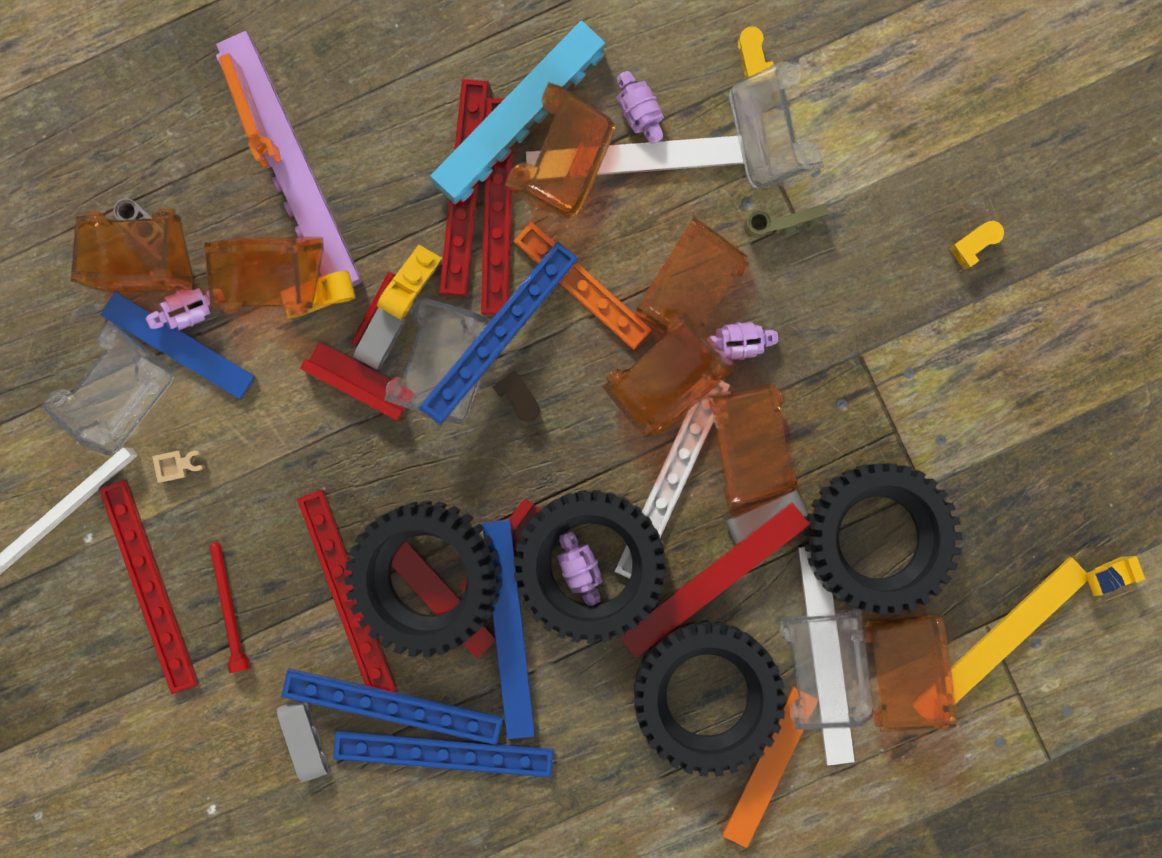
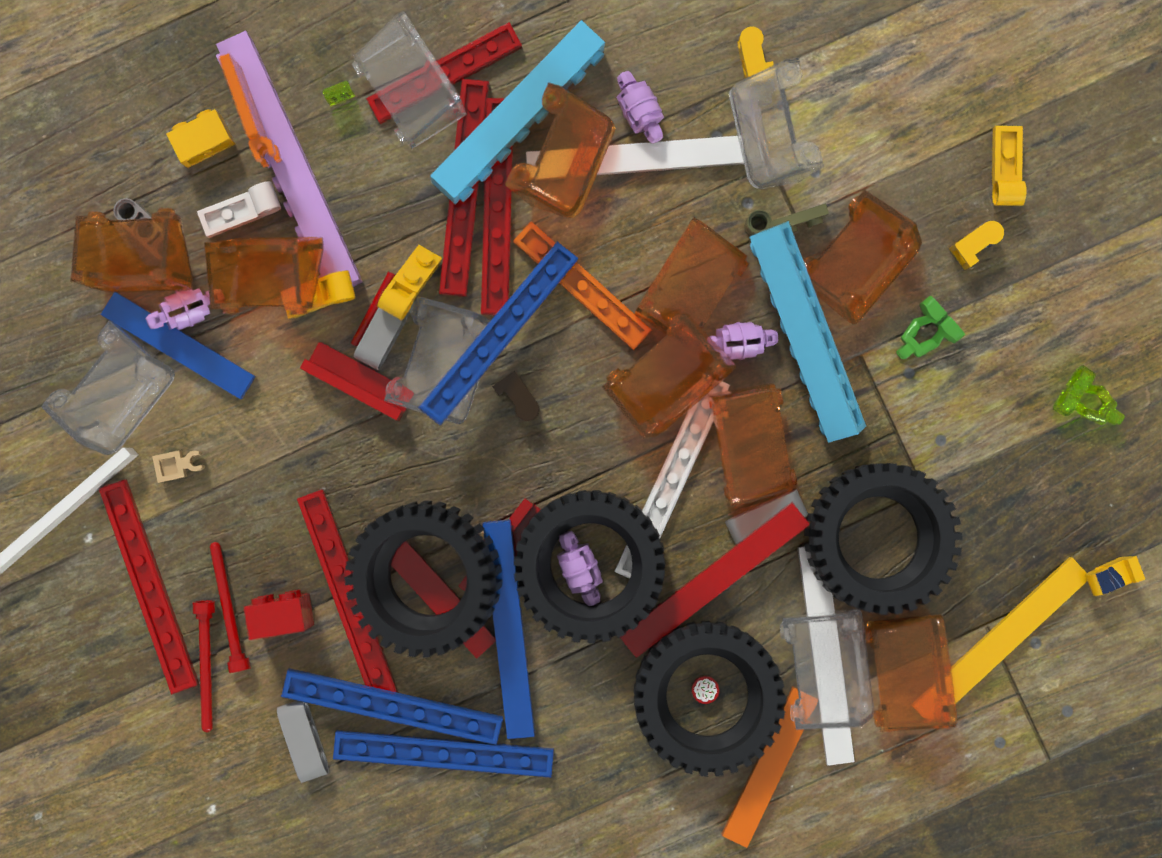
none -> yellow brick [166,109,236,168]
none -> red piece [192,600,215,733]
none -> white plate [197,181,281,238]
none -> red brick [244,589,315,640]
none -> clear neon green tile [322,81,355,106]
none -> clear windscreen [351,11,467,149]
none -> red tile [366,22,522,124]
none -> tile [691,675,719,704]
none -> medium azure brick [750,221,866,443]
none -> clear orange windscreen [803,190,922,325]
none -> bright green piece [896,296,965,359]
none -> yellow plate [992,126,1026,206]
none -> clear neon green piece [1053,365,1125,425]

